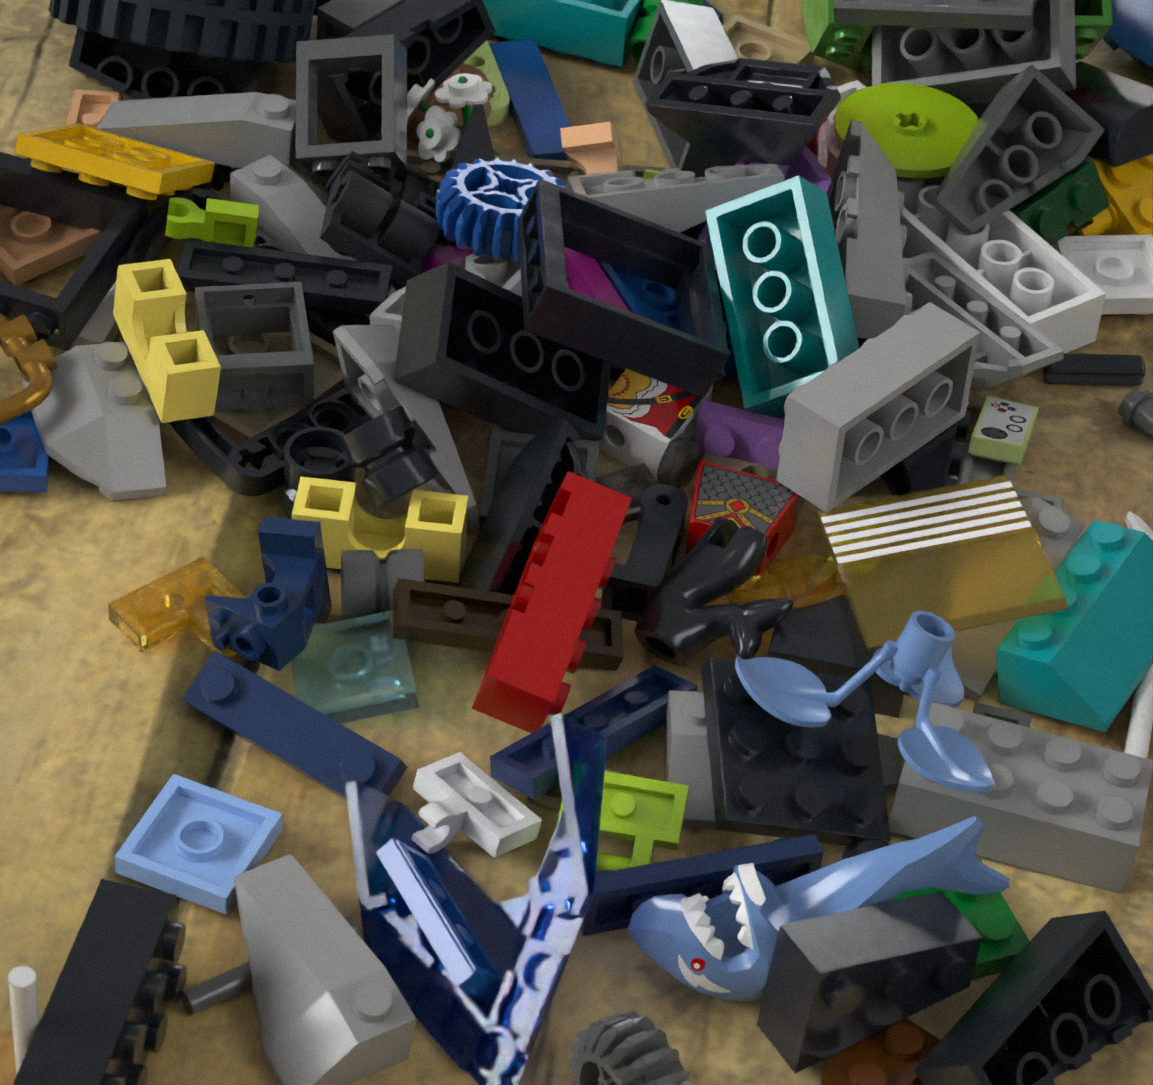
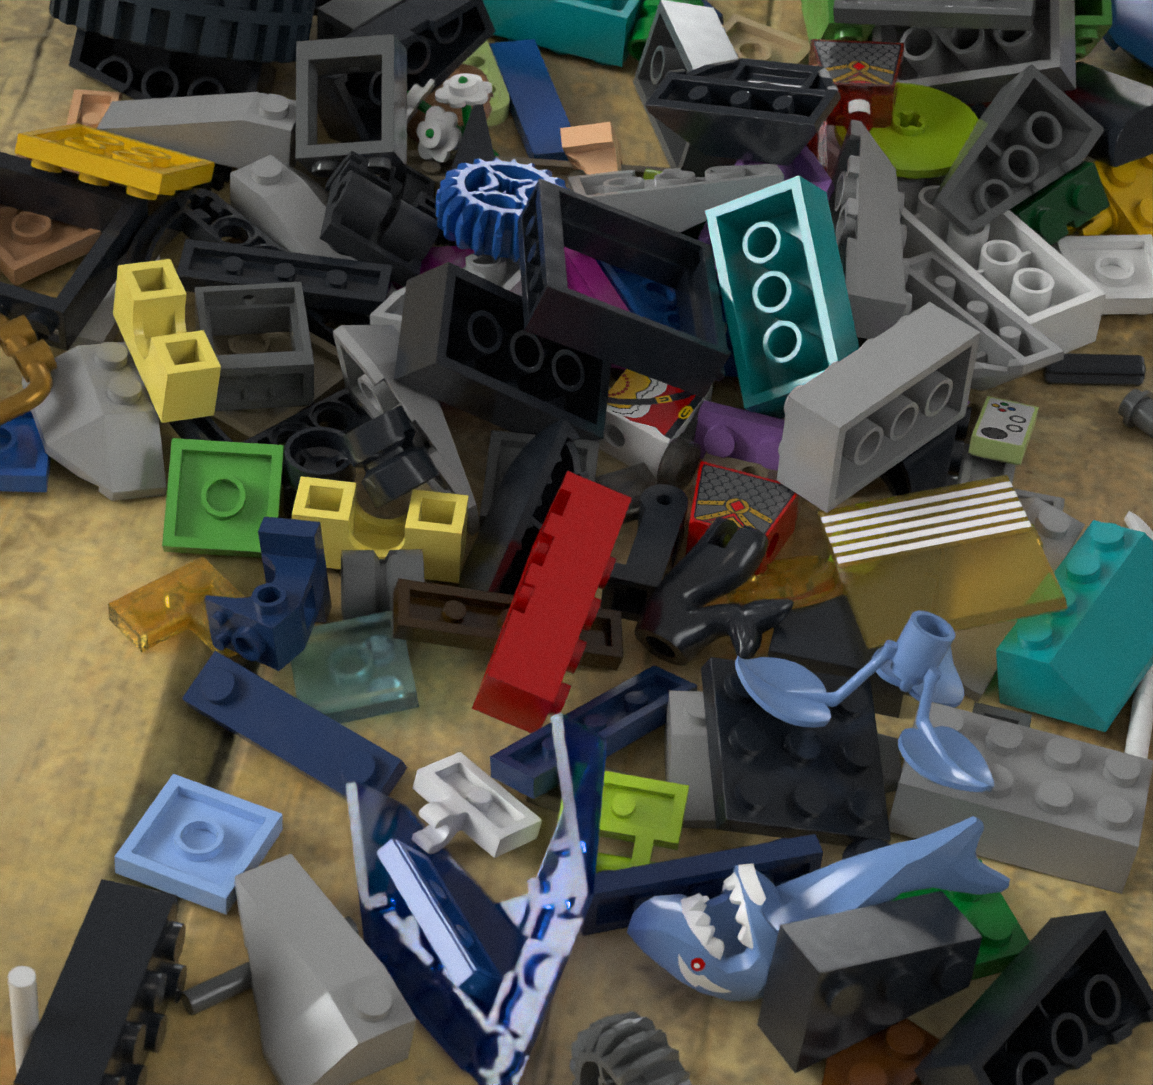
lime plate [165,197,259,247] -> none
none -> bright green plate [162,438,284,558]
none -> torso [808,39,904,132]

